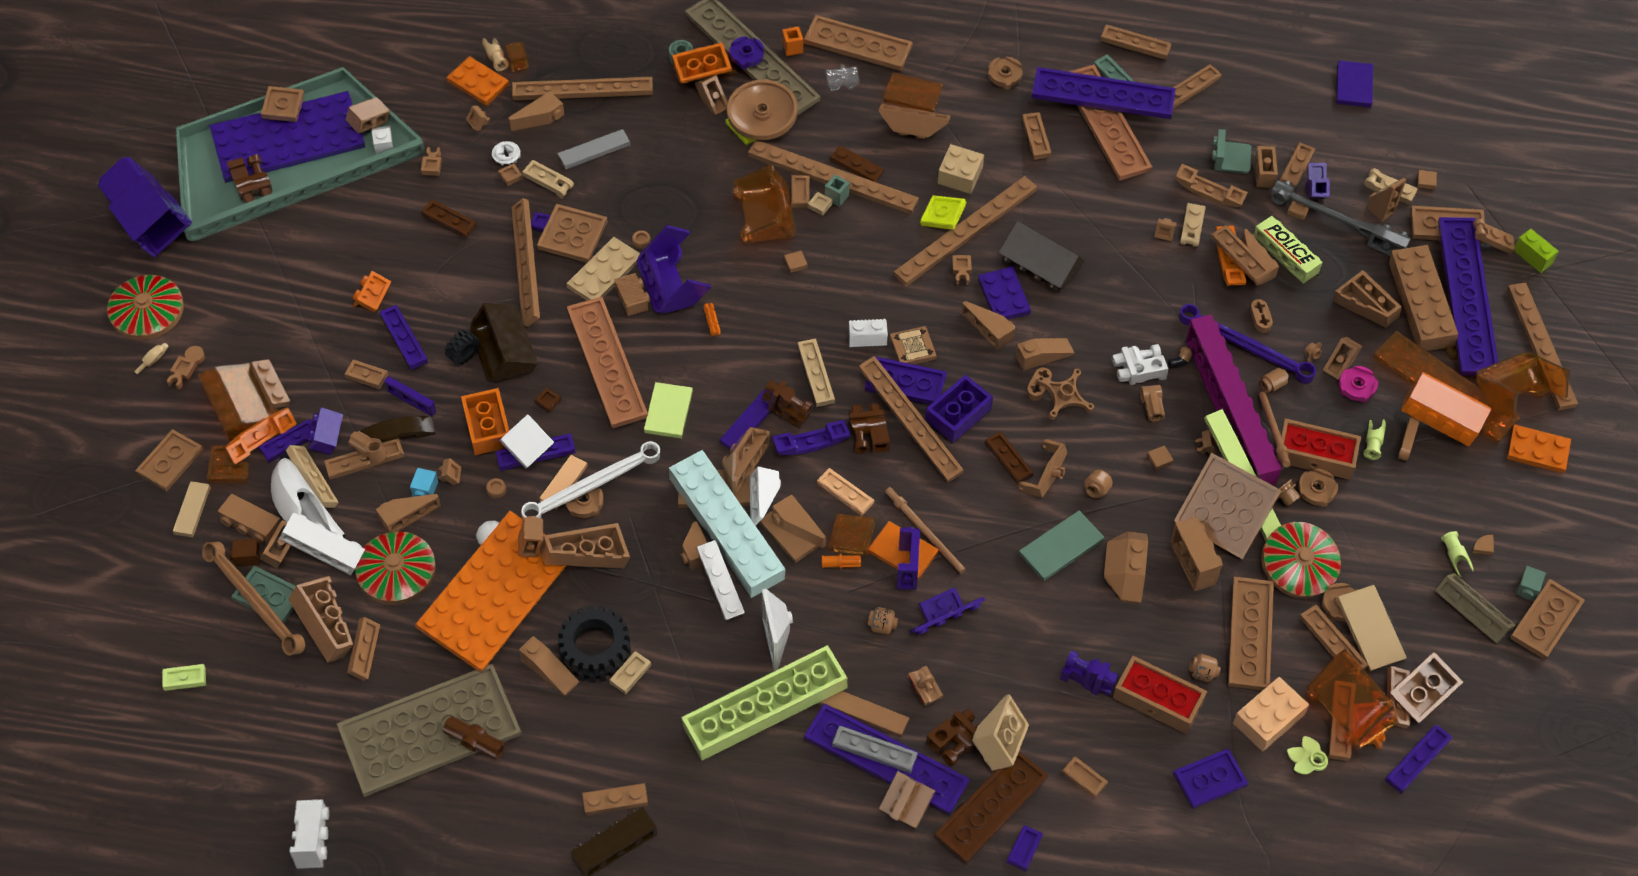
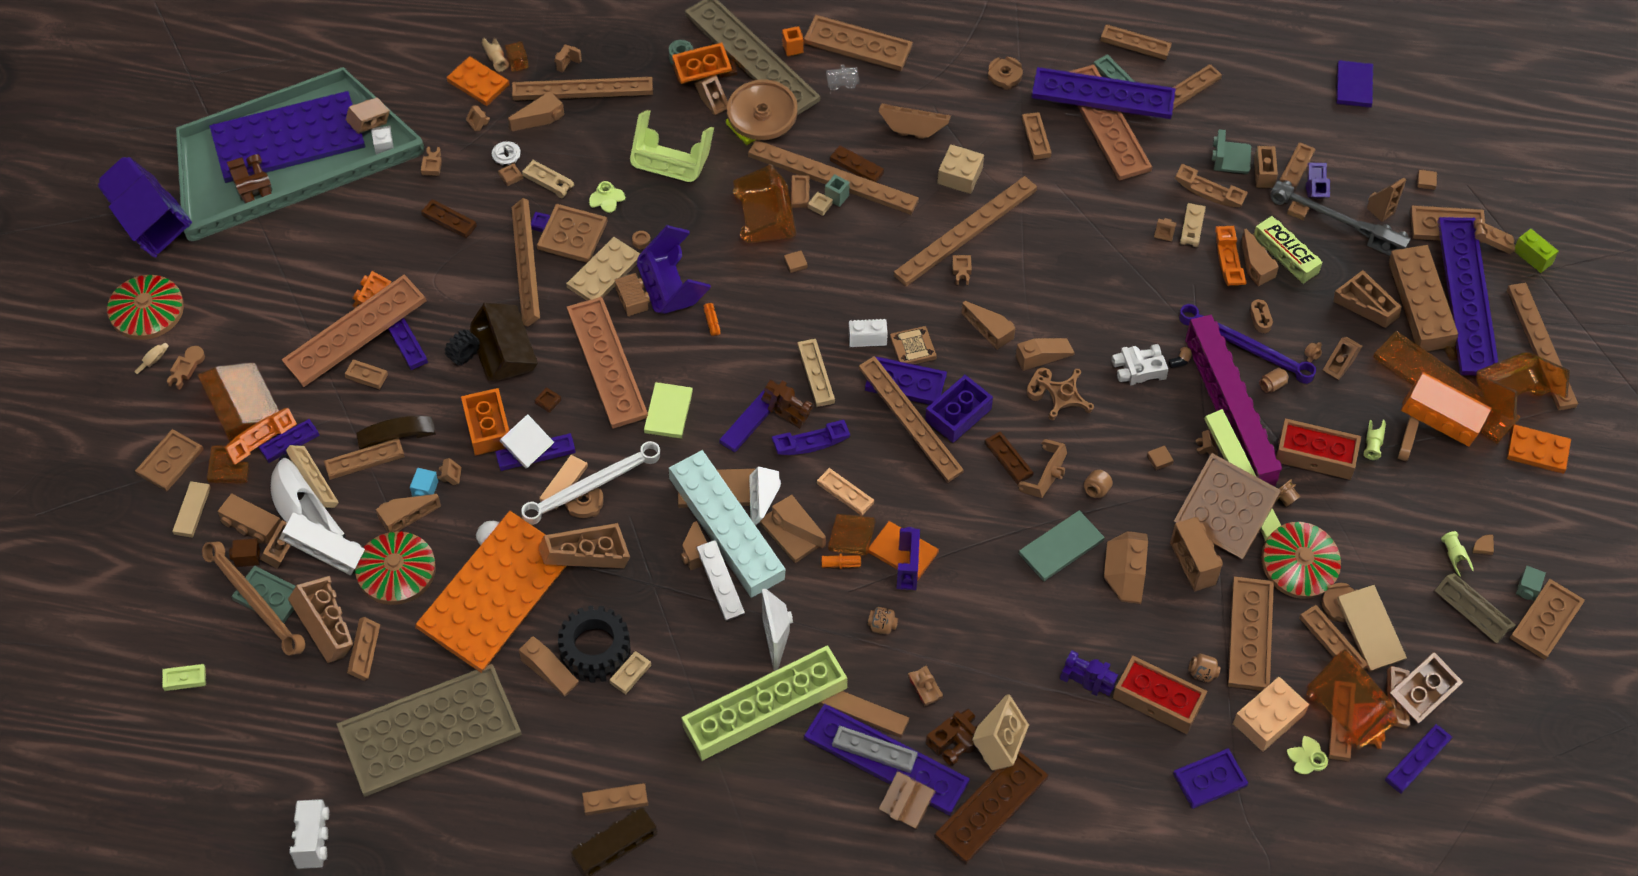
medium nougat plate [250,359,290,409] -> none
medium nougat plate [261,86,305,122] -> none
brick [307,407,343,455] -> none
medium nougat piece [348,431,386,464] -> none
dark purple tile [384,376,436,417] -> none
reddish brown piece [442,716,505,760] -> none
medium nougat tile [486,478,506,499] -> none
medium nougat brick [518,516,543,557] -> none
light grey tile [558,129,630,170] -> none
medium nougat wedge [722,427,770,495] -> none
dark purple plate [729,36,764,69] -> none
reddish brown hips [849,403,890,454] -> none
clear orange tile [883,72,943,113] -> none
medium nougat bar [885,487,966,574] -> none
dark purple bracket [909,587,985,635] -> none
neon yellow tile [920,195,967,230] -> none
dark purple plate [978,267,1031,320] -> none
dark brown windscreen [999,221,1084,291] -> none
dark purple tile [1006,825,1043,872] -> none
medium nougat tile [1062,757,1108,799] -> none
medium nougat piece [1140,385,1165,422] -> none
medium nougat tile [1211,225,1271,285] -> none
medium nougat bar [1259,392,1291,467] -> none
medium nougat plate [1298,468,1338,507] -> none
dark pink plate [1339,366,1378,403] -> none
tan plate [1364,168,1418,205] -> none
none -> nougat plate [282,274,427,387]
none -> medium nougat bracket [555,45,581,72]
none -> yellowish green plate [589,181,625,213]
none -> yellowish green windscreen [630,110,714,182]

